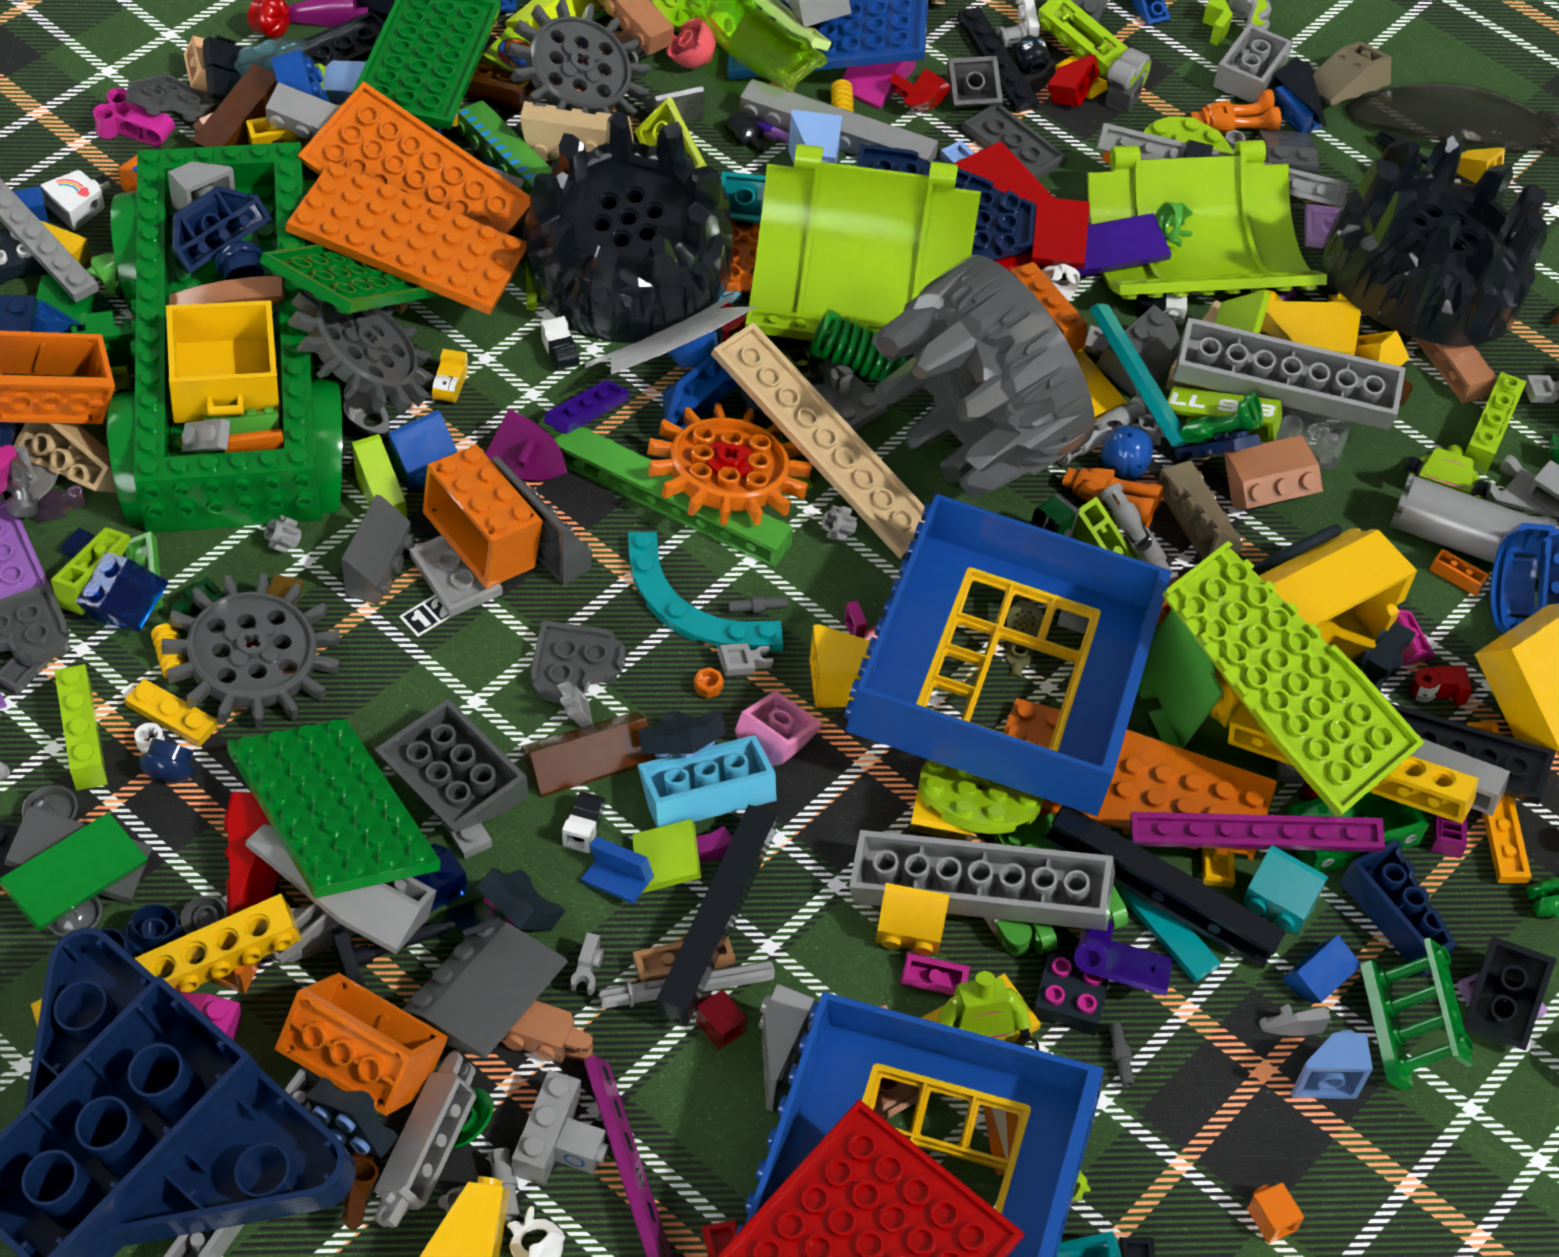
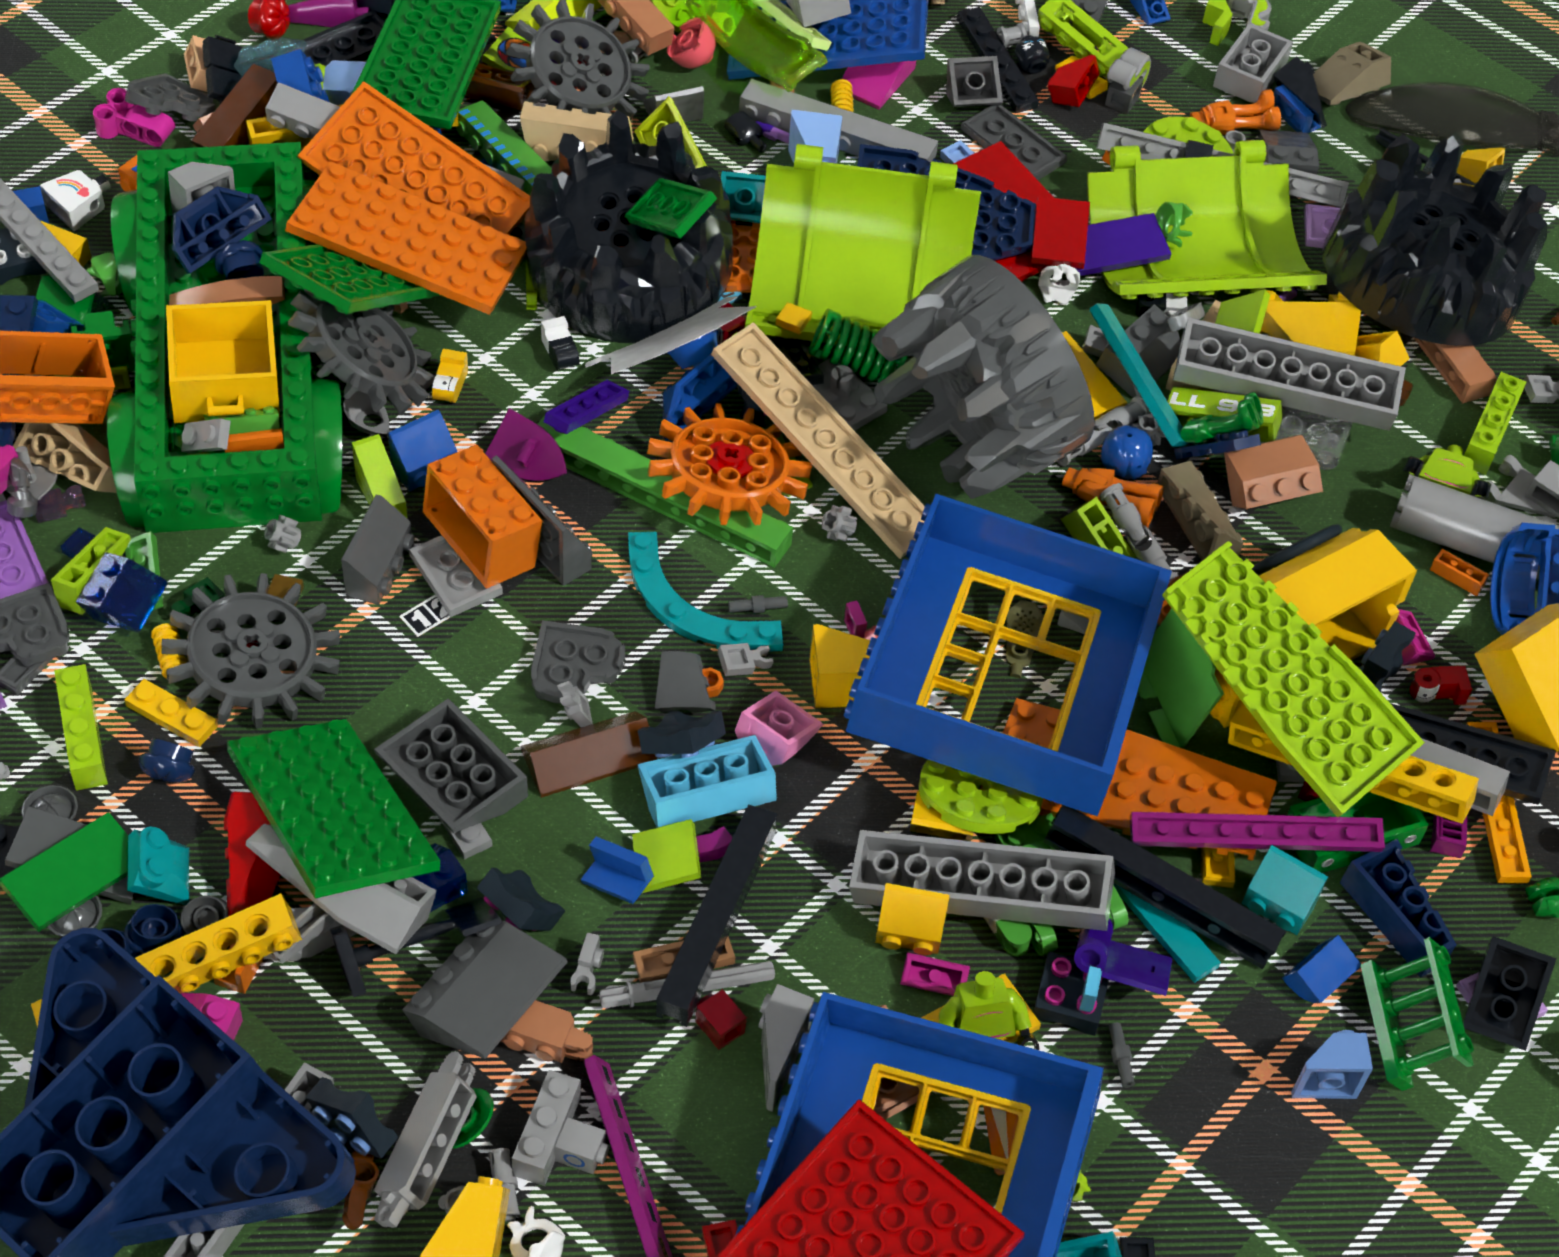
white bush [134,723,165,753] -> none
orange hose [275,973,448,1116] -> none
leg [562,791,606,854] -> none
red brick [889,68,951,111] -> none
orange brick [1010,262,1088,352] -> none
piece [1030,493,1080,538] -> none
orange brick [1247,1182,1304,1244] -> none
light grey slope [1259,1004,1331,1036] -> none
none -> teal slope [127,826,189,905]
none -> green tile [624,178,718,239]
none -> dark grey slope [655,651,716,713]
none -> yellow tile [775,302,812,335]
none -> medium azure tile [1079,966,1102,1012]
none -> light grey beam [1167,302,1205,332]

